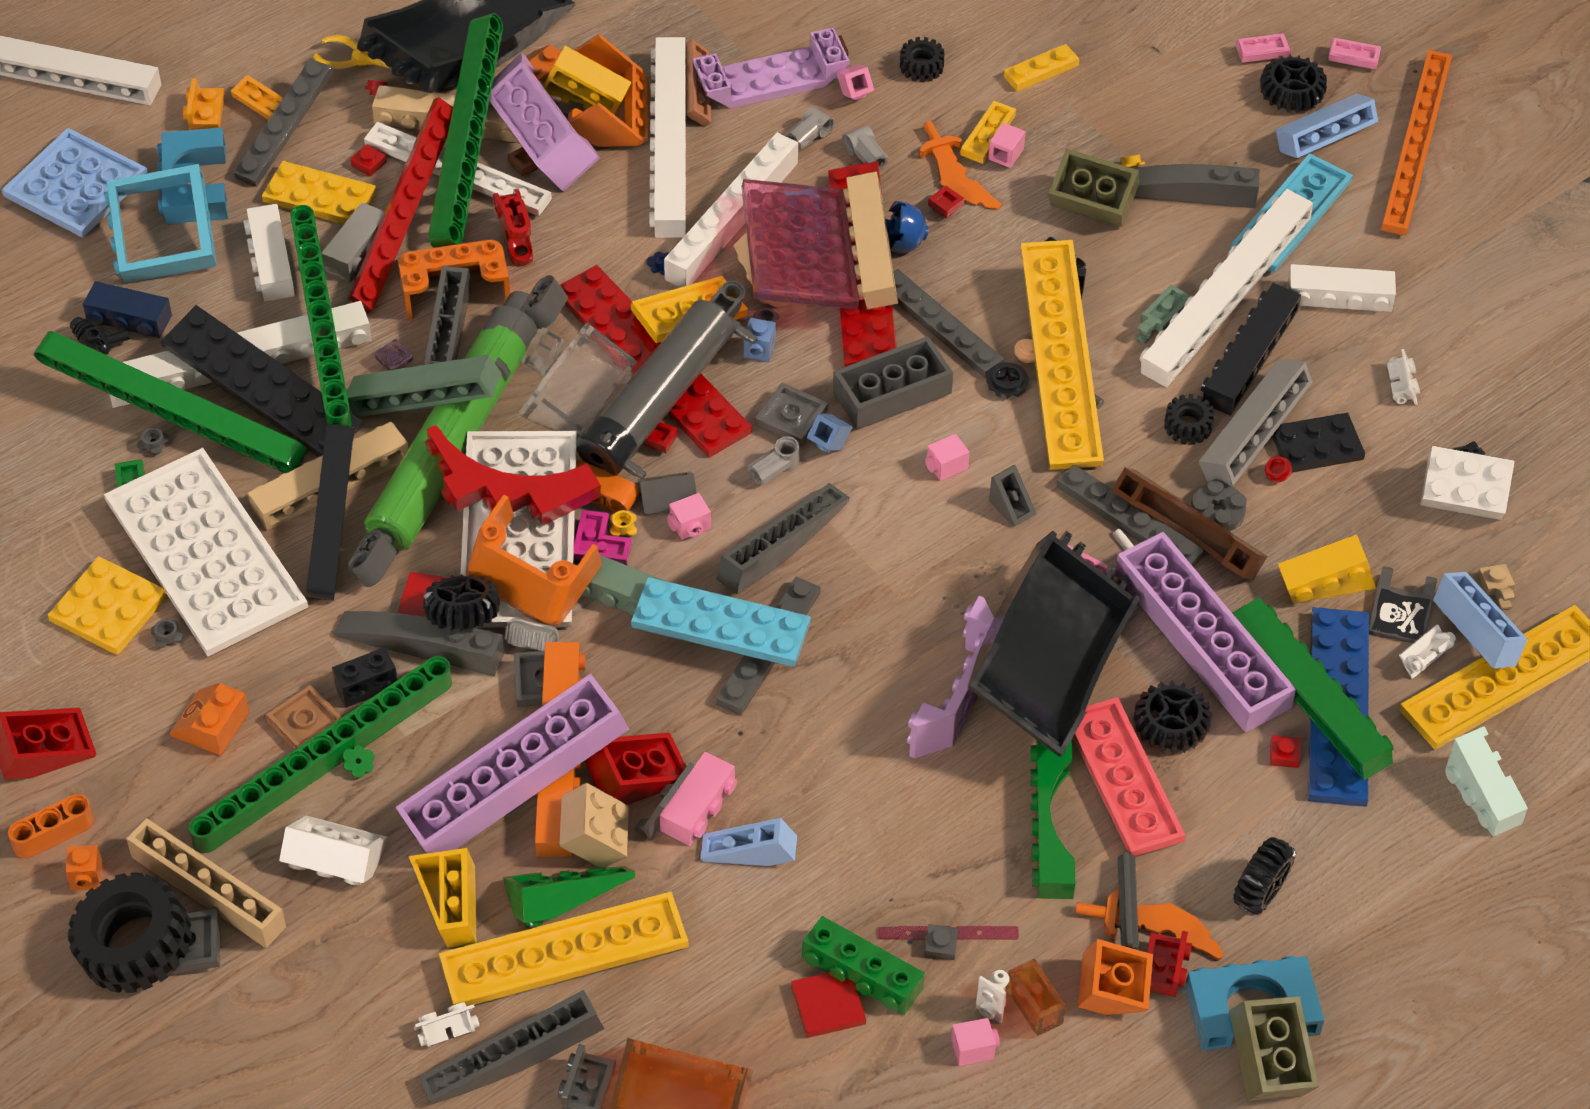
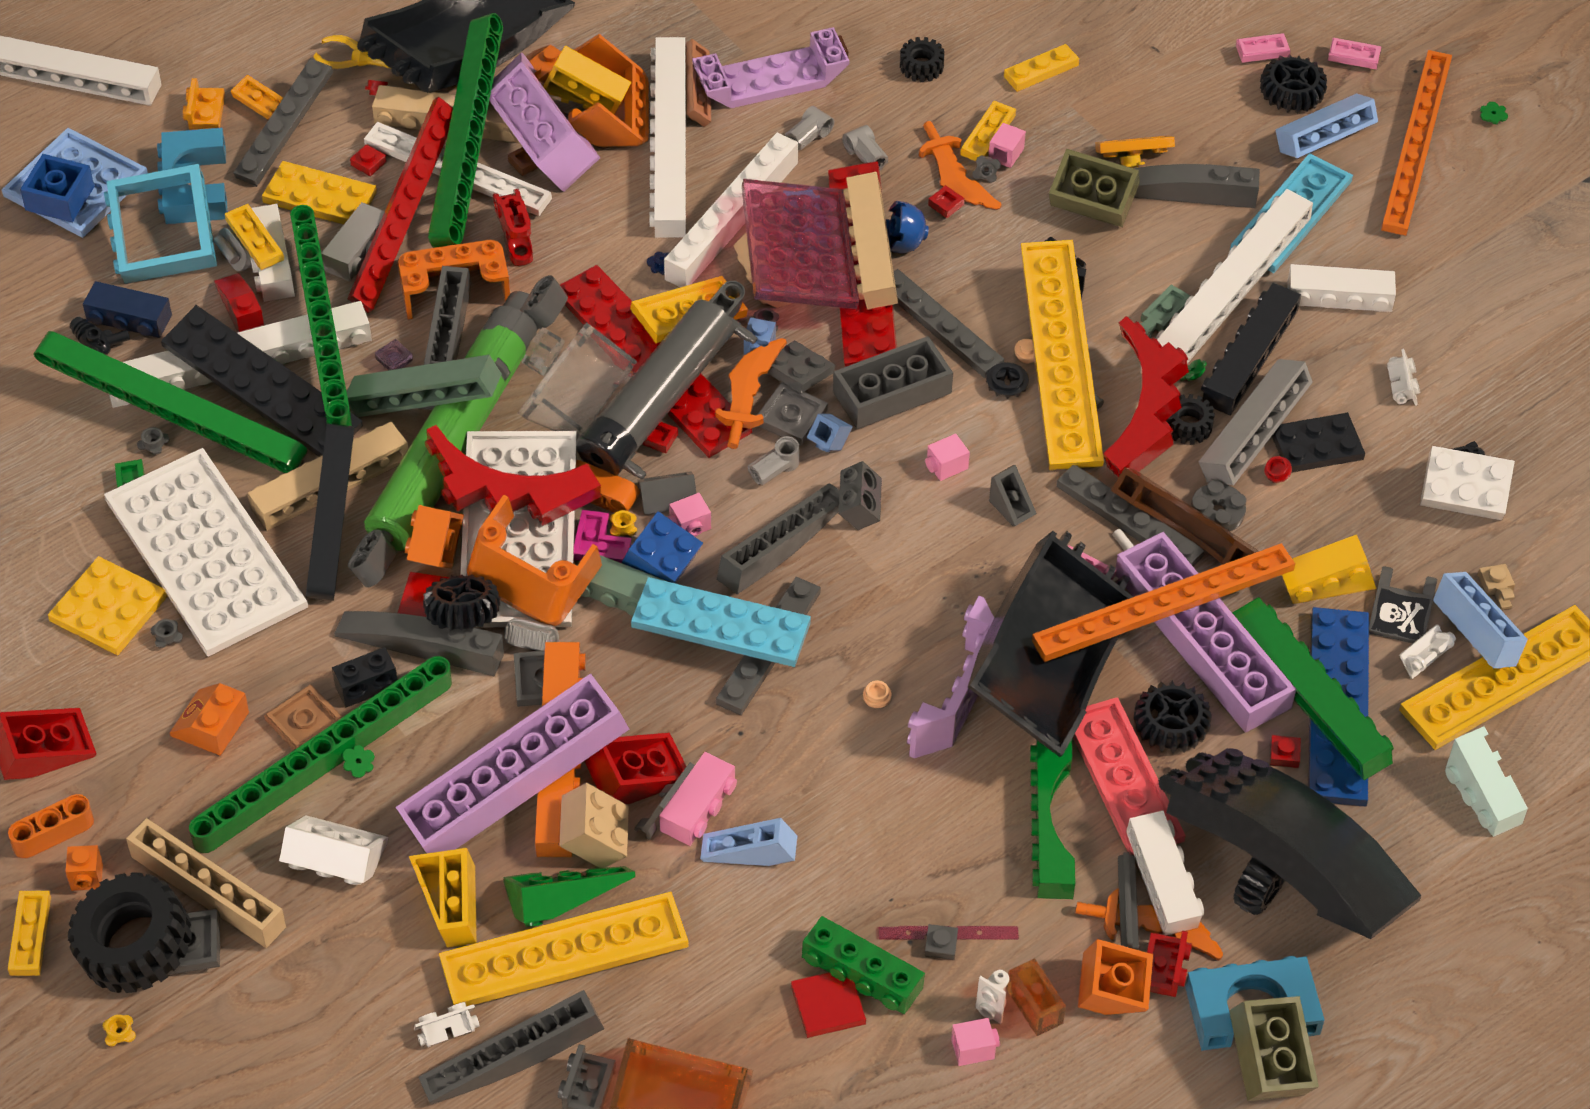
bright pink brick [836,64,874,100] -> none
none -> yellow plate [8,891,51,976]
none -> blue brick [20,154,95,223]
none -> yellow plate [102,1015,136,1047]
none -> light grey piece [214,228,252,271]
none -> red slope [214,273,264,332]
none -> yellow plate [225,204,284,270]
none -> orange brick [405,505,464,569]
none -> blue brick [621,511,703,583]
none -> orange sword [715,338,787,449]
none -> dark grey plate [768,340,835,393]
none -> dark grey brick [839,461,882,530]
none -> light nougat plate [863,680,892,708]
none -> dark grey plate [972,155,1001,183]
none -> orange plate [1032,543,1295,662]
none -> light orange plate [1095,135,1175,157]
none -> red arch [1103,316,1189,478]
none -> white brick [1126,811,1204,936]
none -> black hinge [1158,748,1422,939]
none -> green plant [1180,359,1207,381]
none -> green plant [1480,102,1508,124]

